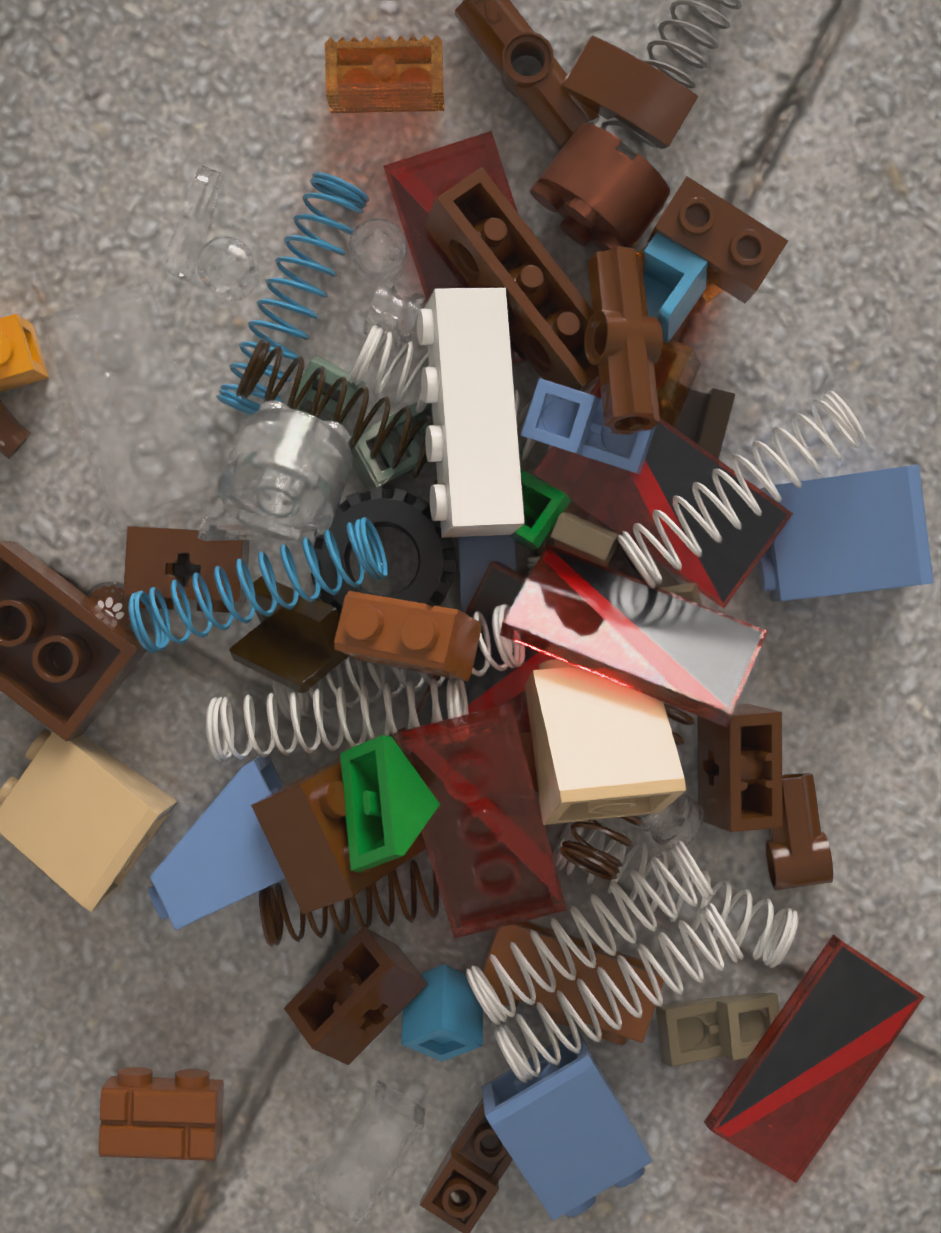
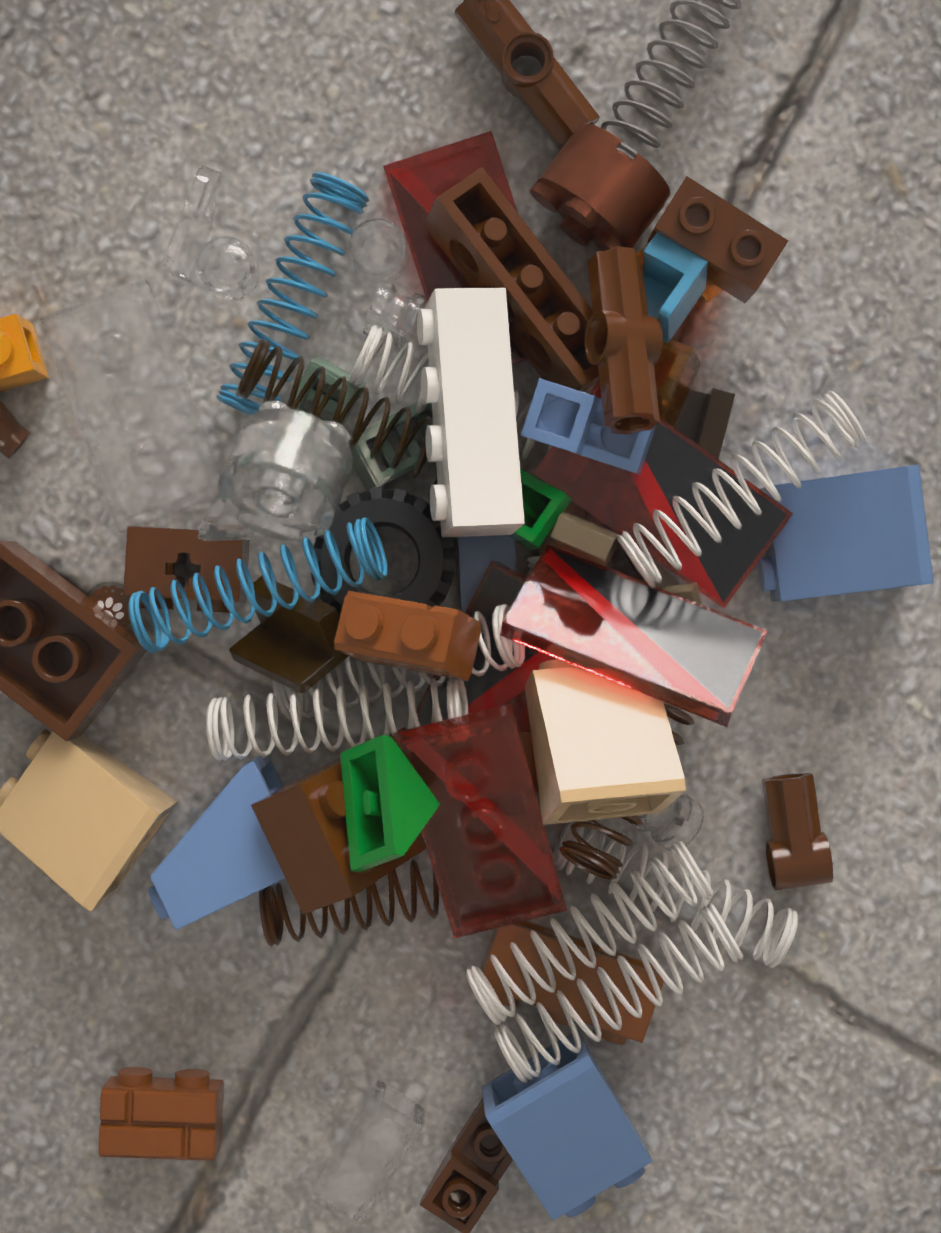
reddish brown brick [284,926,428,1065] -> none
clear orange brick [325,35,444,113] -> none
dark azure panel [401,964,483,1062] -> none
reddish brown slope [560,35,698,149] -> none
dark tan slope [656,992,782,1067] -> none
reddish brown brick [697,704,783,832] -> none
tile [704,934,925,1183] -> none

